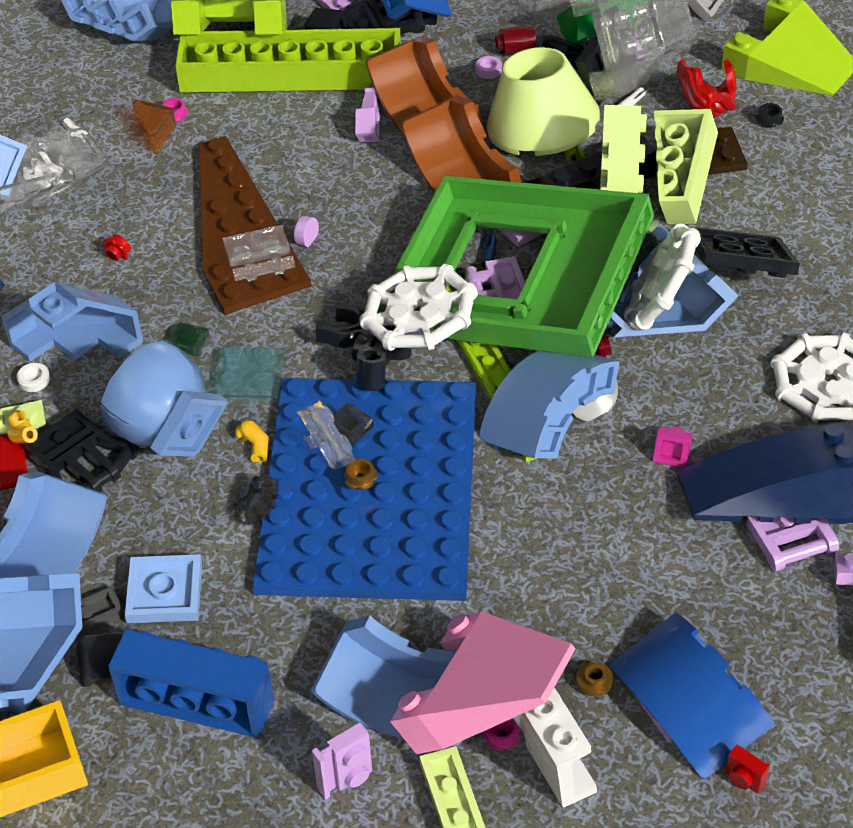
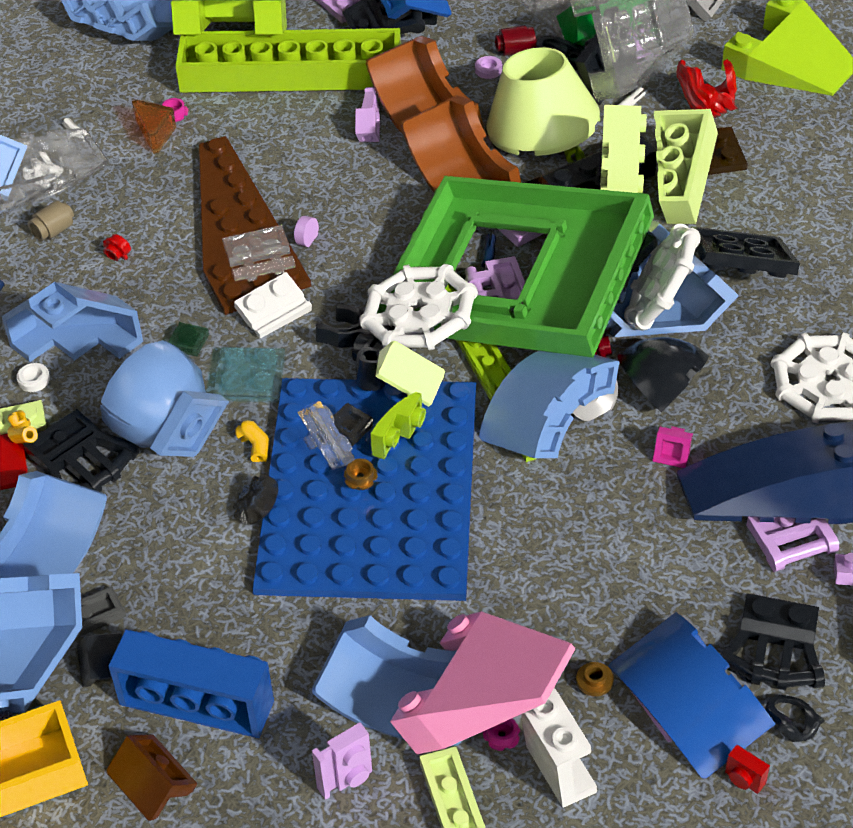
light blue plate [125,554,202,623] -> none
black panel [304,7,350,30] -> none
black plate [755,103,784,128] -> none
none -> dark tan brick [28,200,74,241]
none -> reddish brown panel [107,734,198,821]
none -> white plate [234,272,312,339]
none -> lime slope [371,392,426,459]
none -> yellowish green slope [375,341,445,407]
none -> black brick [617,337,709,412]
none -> black plate [720,593,825,691]
none -> black piece [765,695,825,742]

